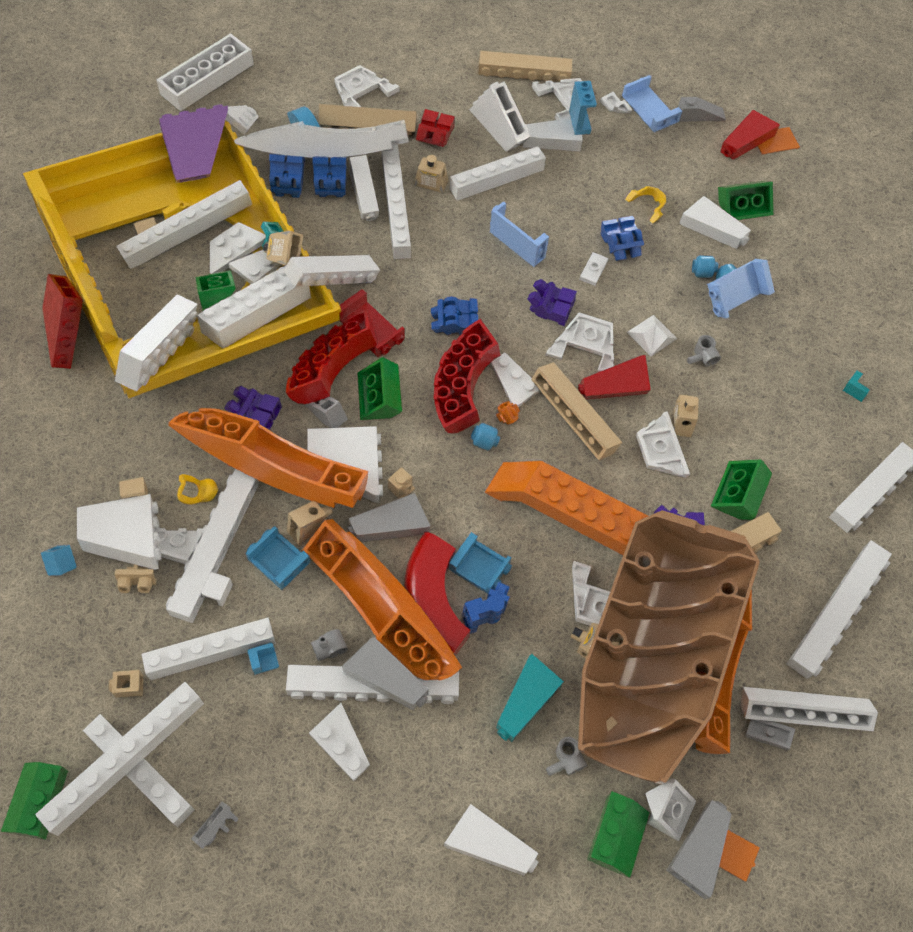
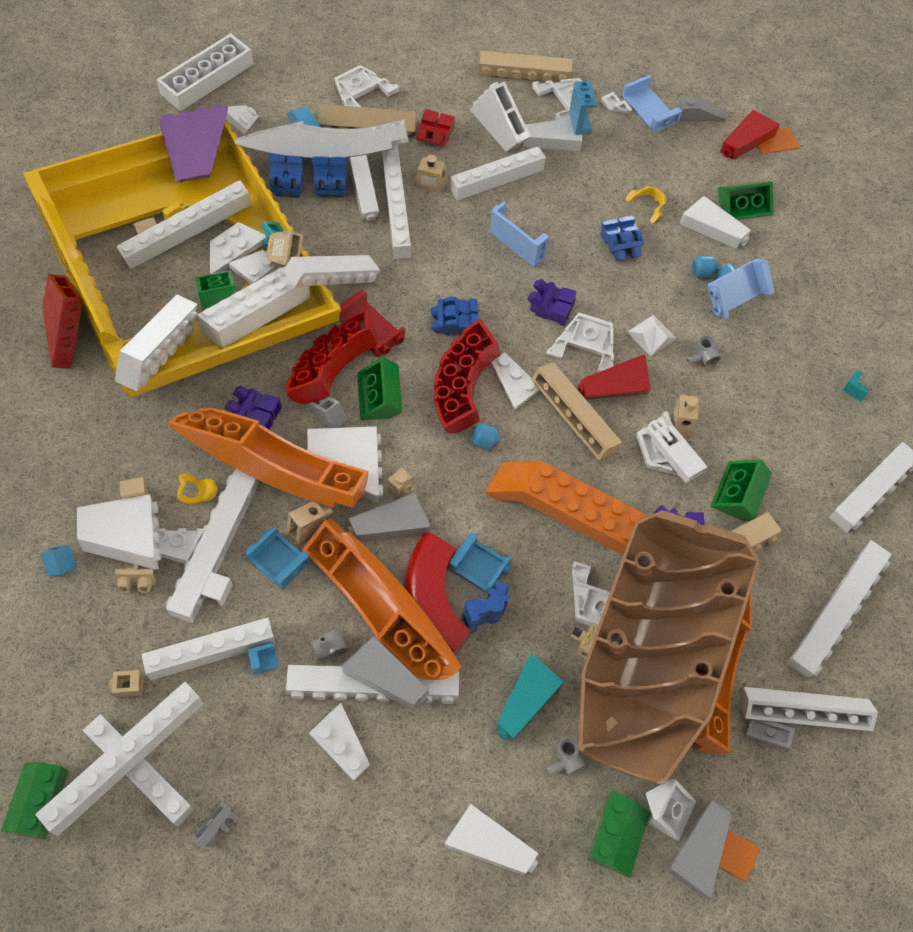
orange gear [496,401,520,425] -> none
white plate [579,252,609,286] -> none
none -> white hinge [645,419,707,483]

